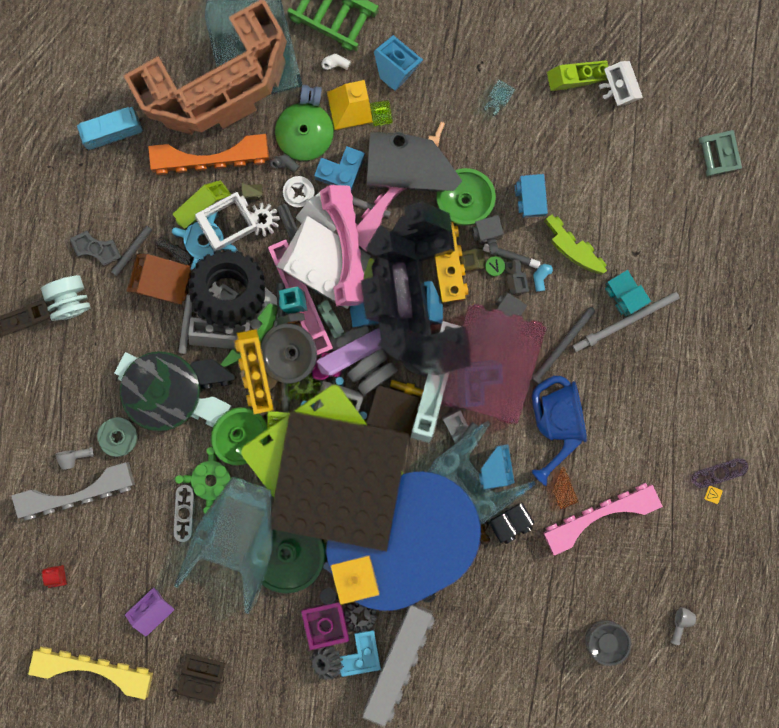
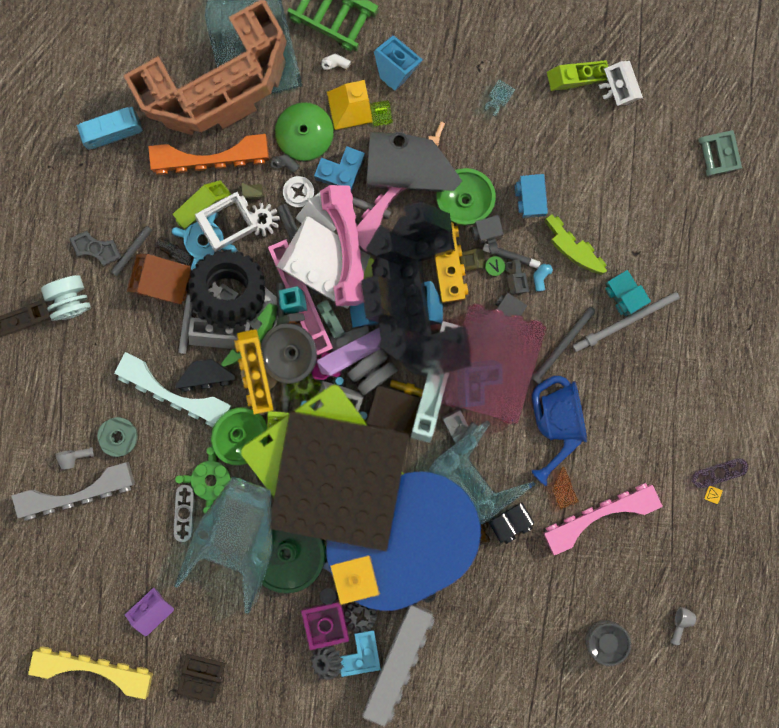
red leg [42,565,67,588] -> none
dish [120,351,200,431] -> none
sand blue wheel [300,84,322,107] -> none
clear purple beam [393,262,412,319] -> none
dark azure slope [479,444,515,489] -> none

